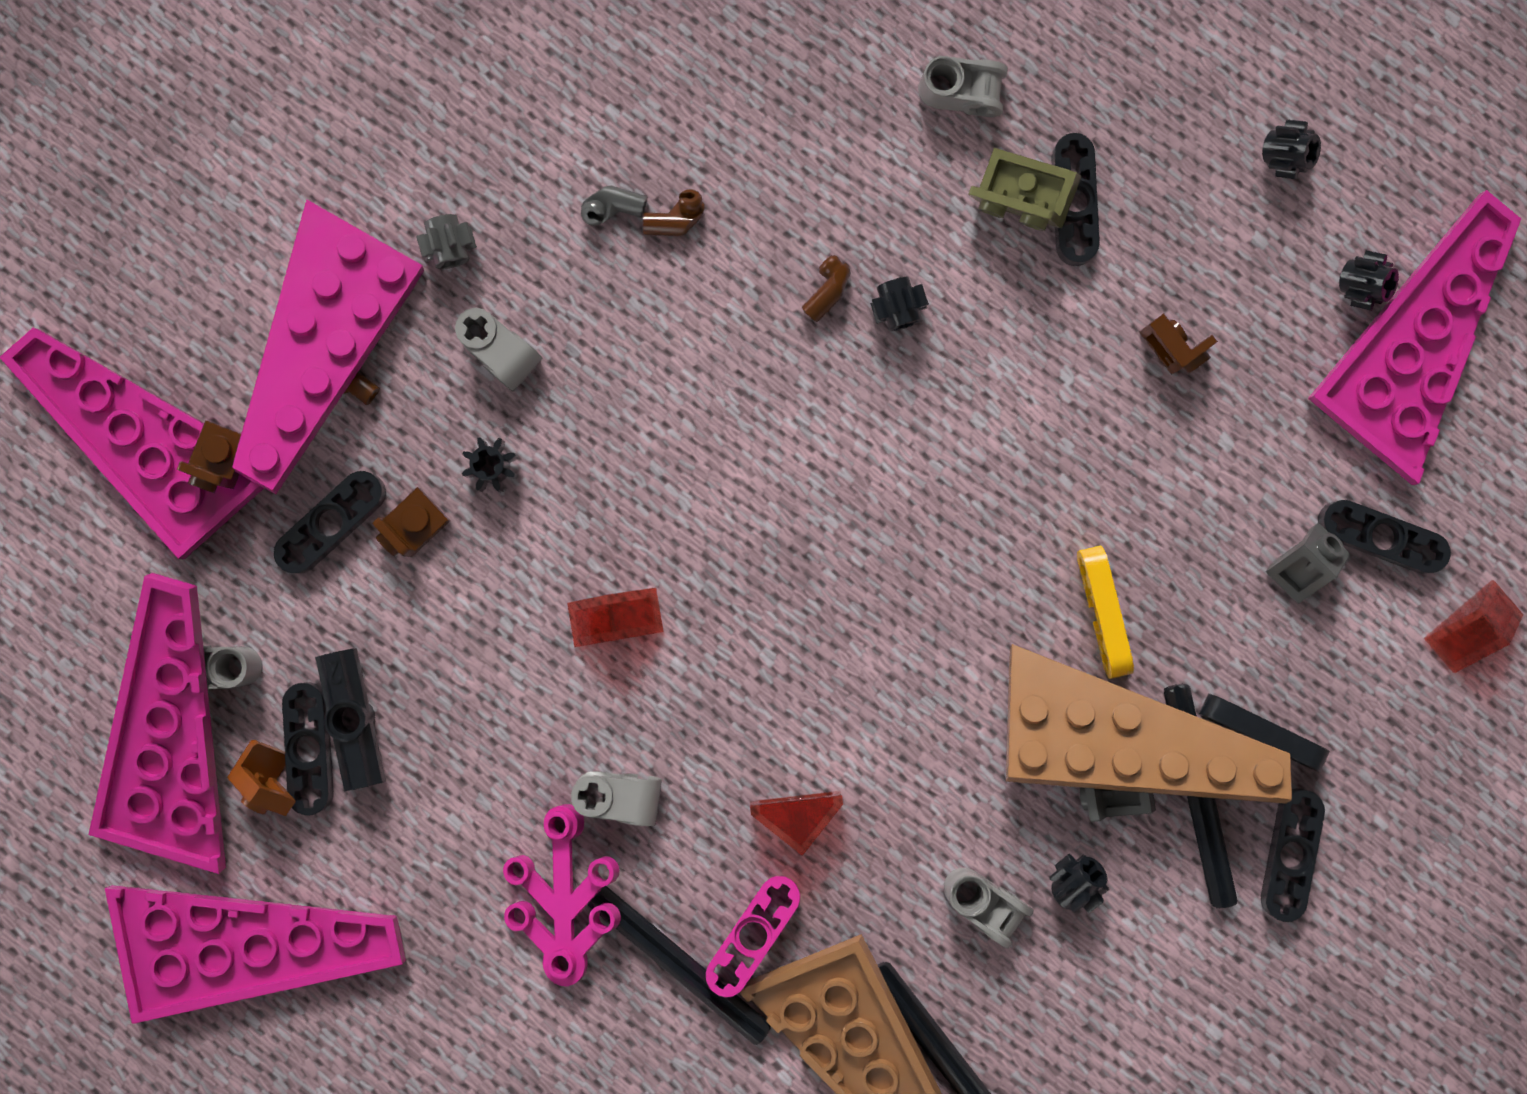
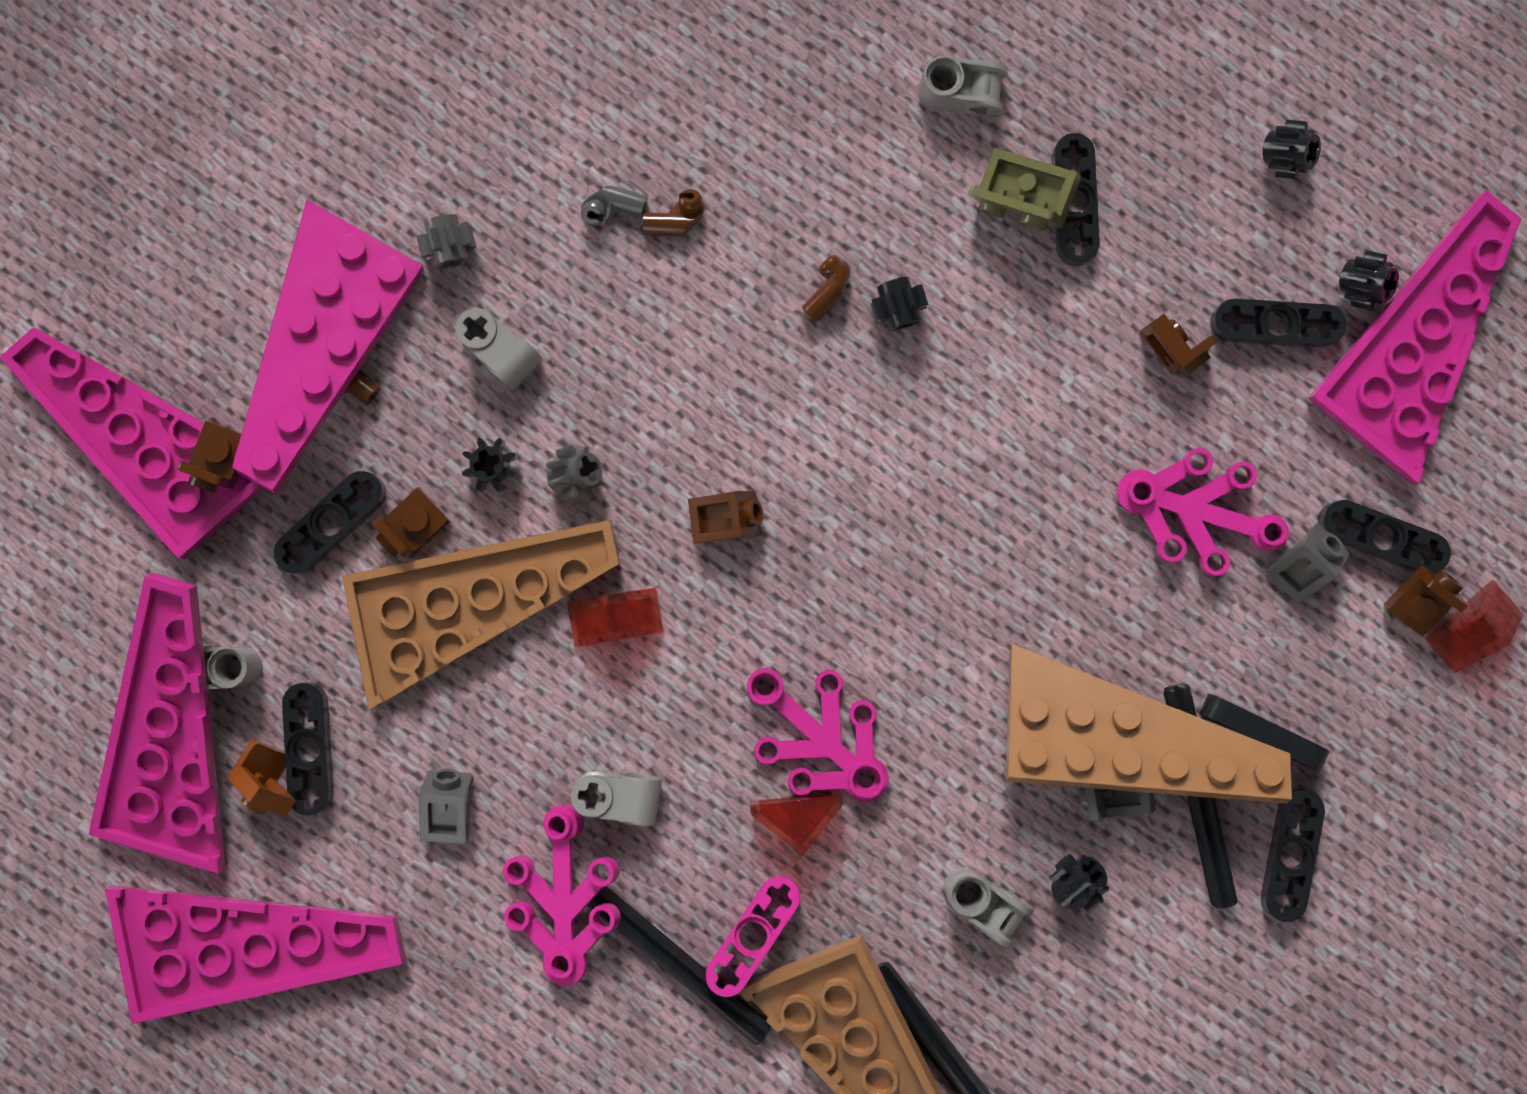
black piece [315,648,386,792] -> none
yellow beam [1077,545,1134,679] -> none
none -> medium nougat wing [342,520,620,710]
none -> dark grey bracket [419,768,473,844]
none -> dark grey gear [546,445,603,502]
none -> reddish brown bracket [688,491,763,544]
none -> dark pink plant [747,668,889,802]
none -> dark pink plant [1116,448,1289,576]
none -> black beam [1210,298,1347,348]
none -> reddish brown bracket [1384,564,1468,637]

